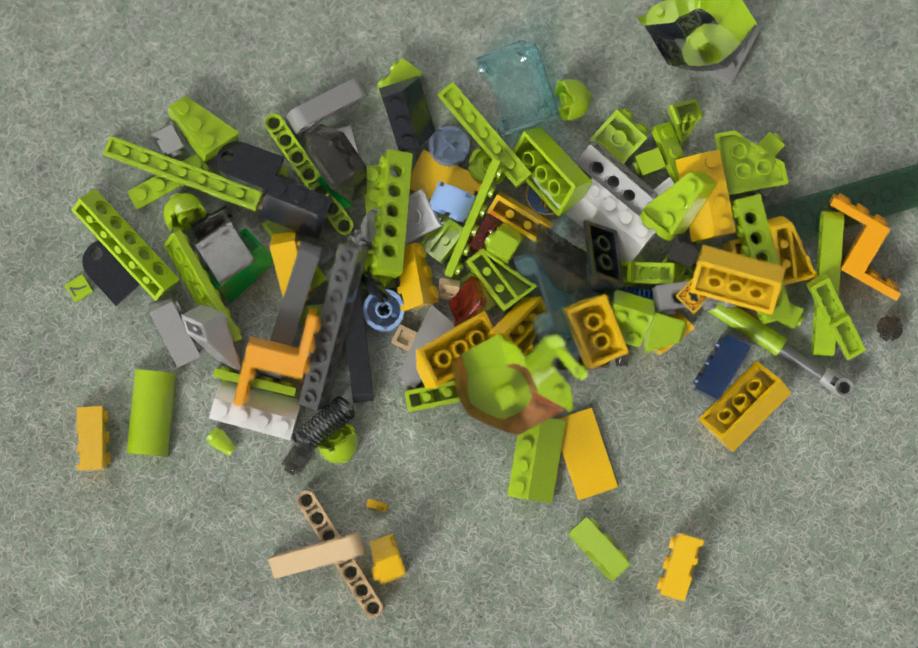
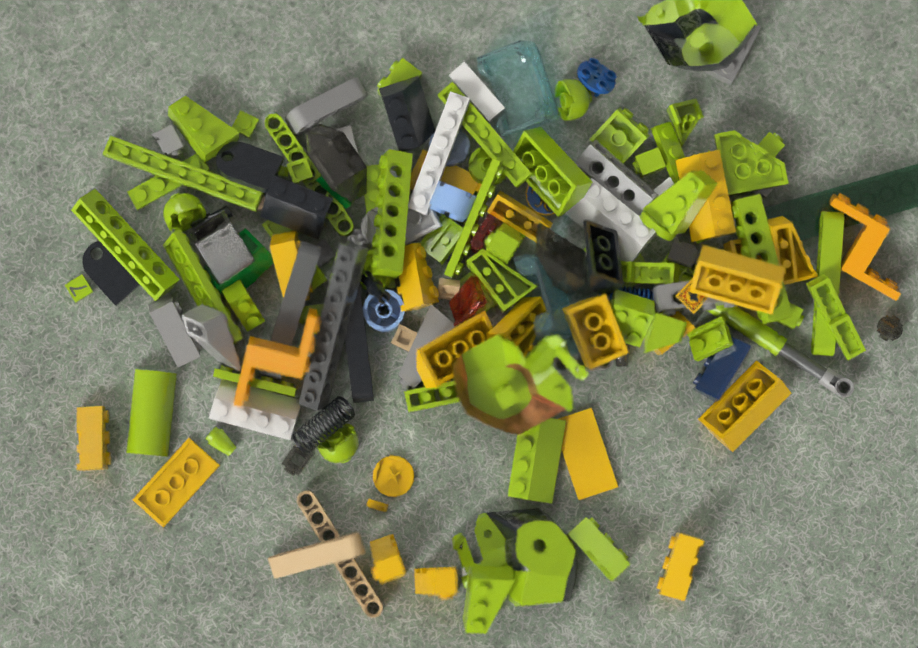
none -> yellow tile [132,437,220,528]
none -> lime brick [222,280,265,332]
none -> lime plate [232,110,259,138]
none -> lime plate [286,157,314,184]
none -> yellow tile [373,455,414,497]
none -> white plate [408,92,470,216]
none -> yellow wedge [414,567,457,599]
none -> white tile [449,62,505,122]
none -> lime piece [452,508,578,607]
none -> lime wedge [463,565,515,634]
none -> blue plate [577,58,617,98]
none -> lime plate [687,316,734,362]

